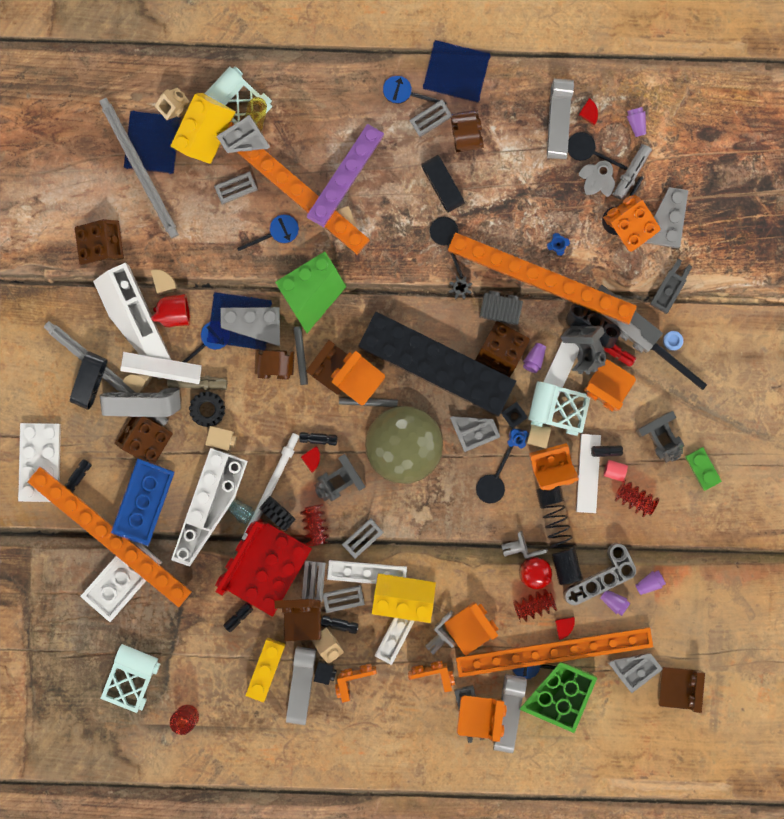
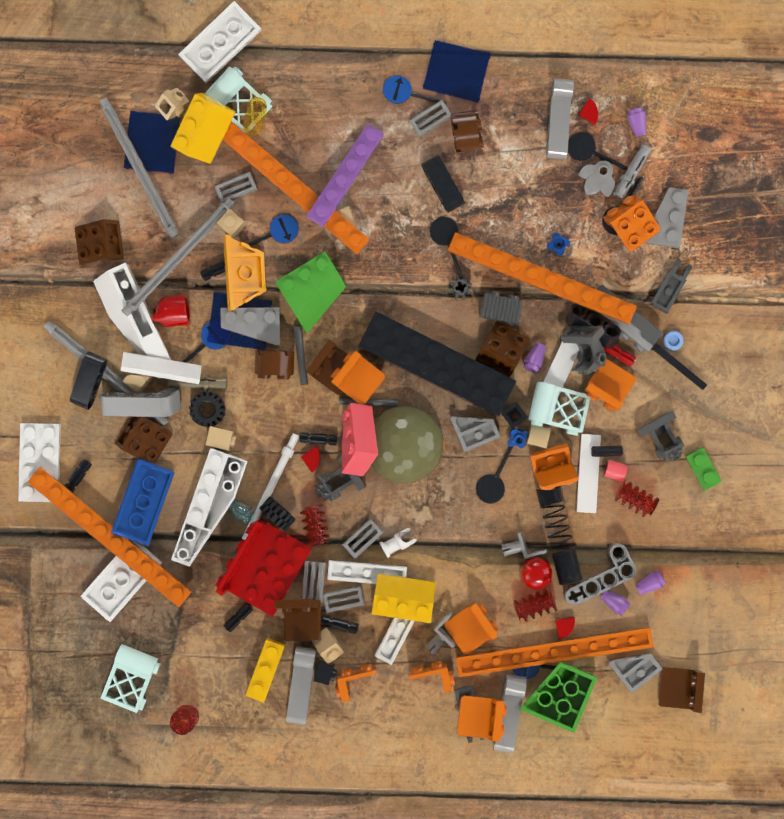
tan brick [151,270,178,295] -> none
light grey wing [217,115,270,153] -> none
none -> light grey piece [121,198,234,316]
none -> white plate [178,1,262,83]
none -> black axle [200,260,225,281]
none -> tan brick [217,208,246,239]
none -> light orange wing [223,235,266,311]
none -> coral wedge [341,403,378,476]
none -> white piece [380,528,417,558]

